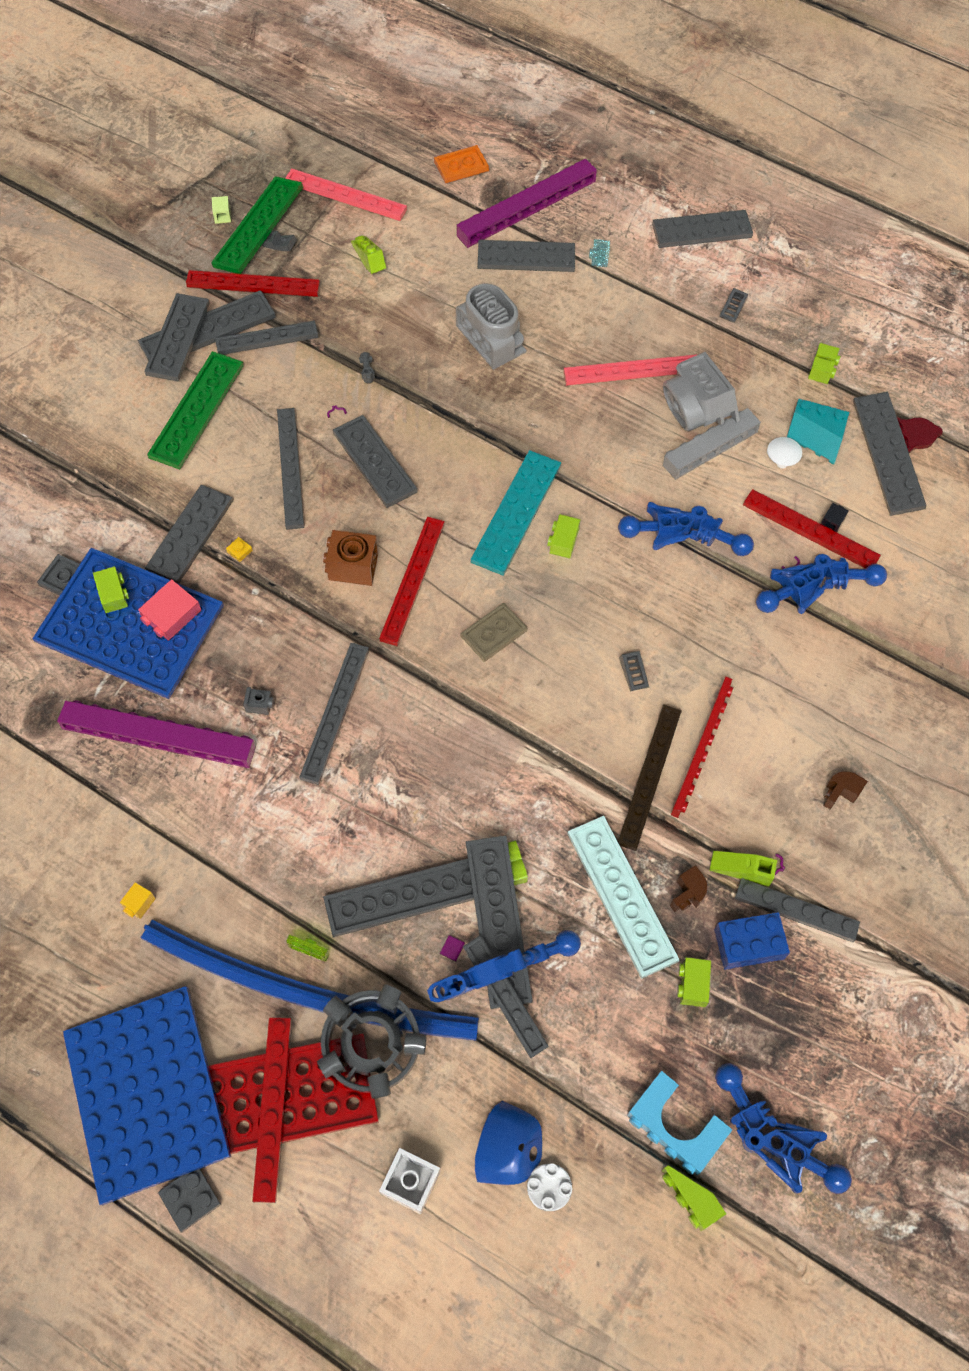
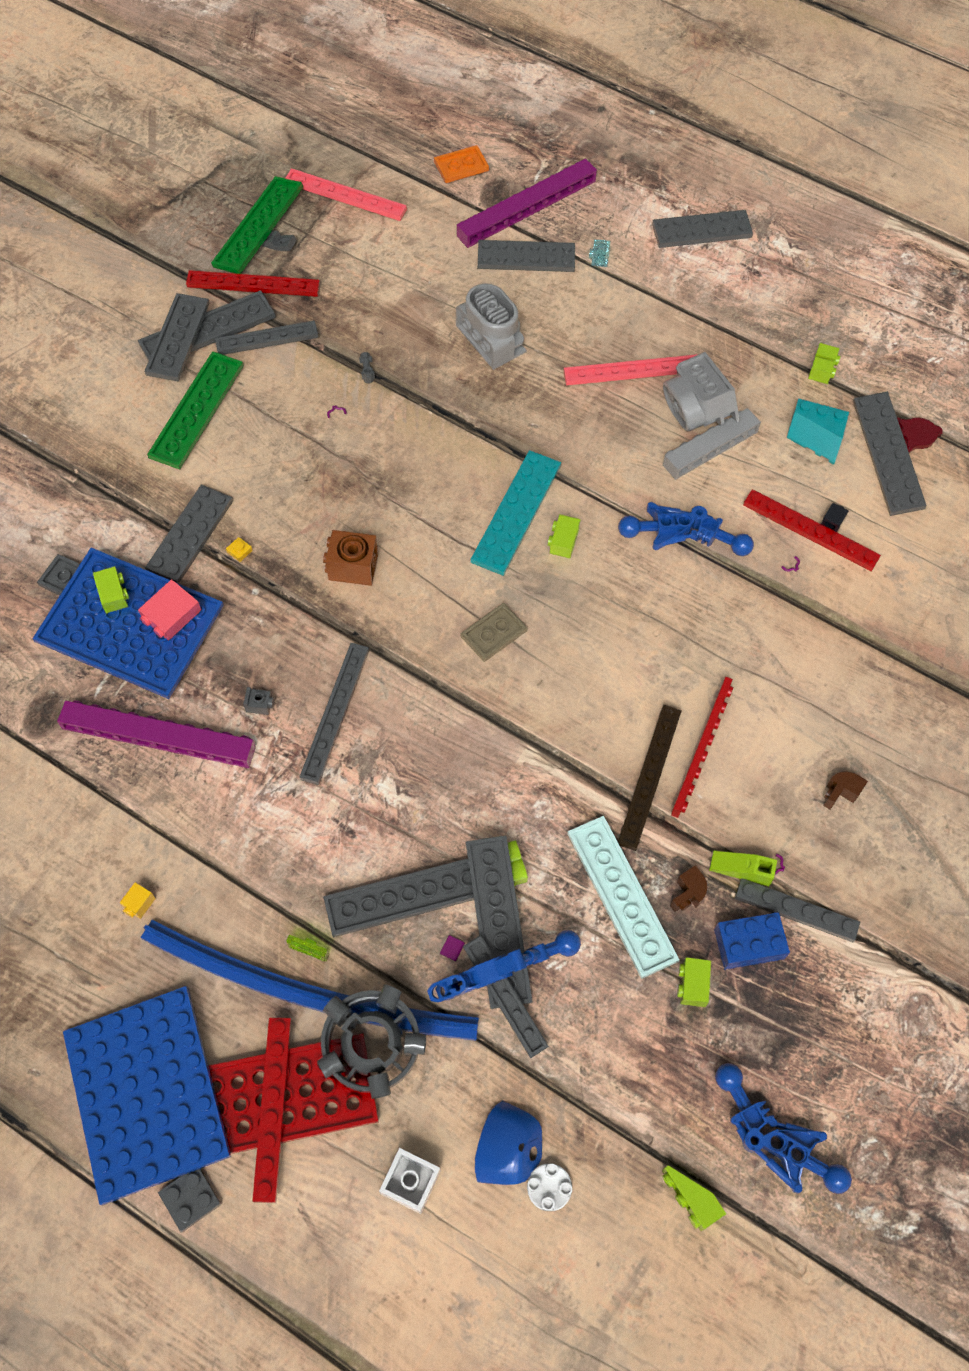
yellowish green brick [212,196,231,224] -> none
dark grey plate [277,408,304,530] -> none
dark grey plate [333,415,417,508] -> none
lime slope [351,236,387,274] -> none
red plate [379,516,445,647] -> none
dark grey slope [619,651,649,692] -> none
medium azure arch [627,1071,732,1175] -> none
dark grey slope [719,288,748,323] -> none
blue piece [756,554,887,614] -> none
white dish [767,437,802,469] -> none

